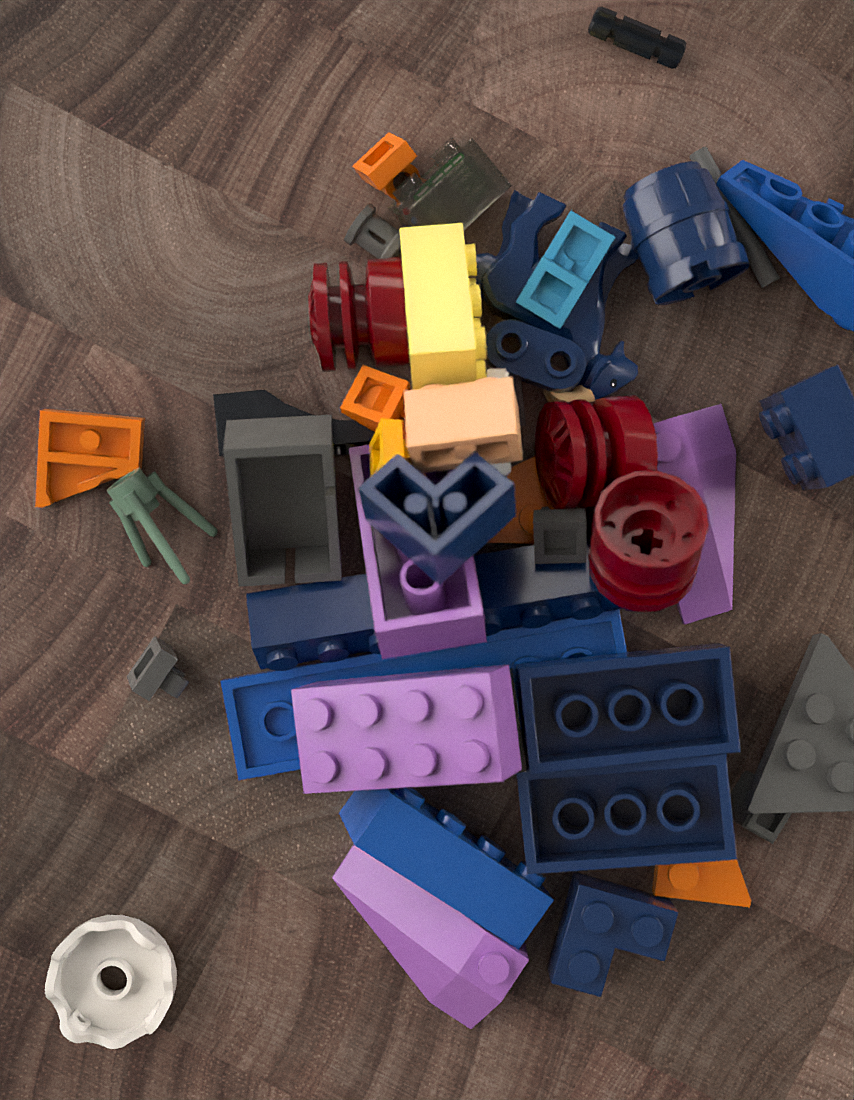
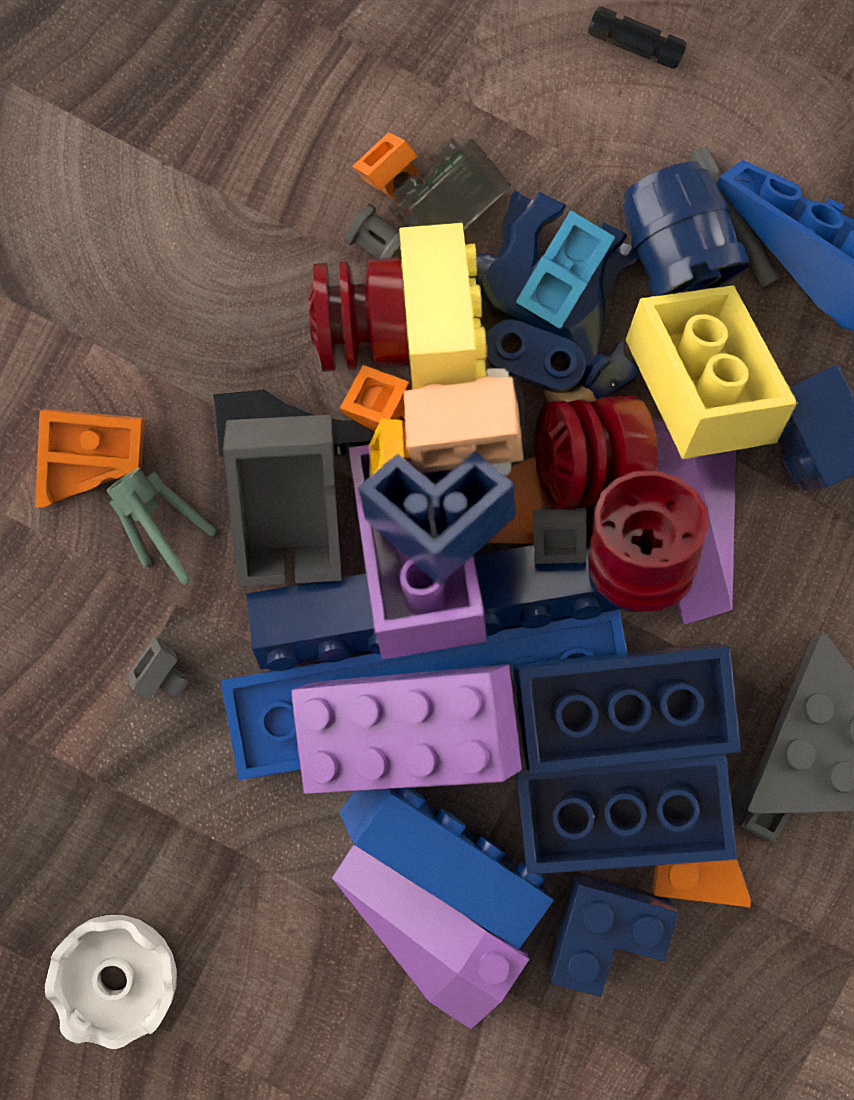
none -> light yellow brick [626,285,797,459]

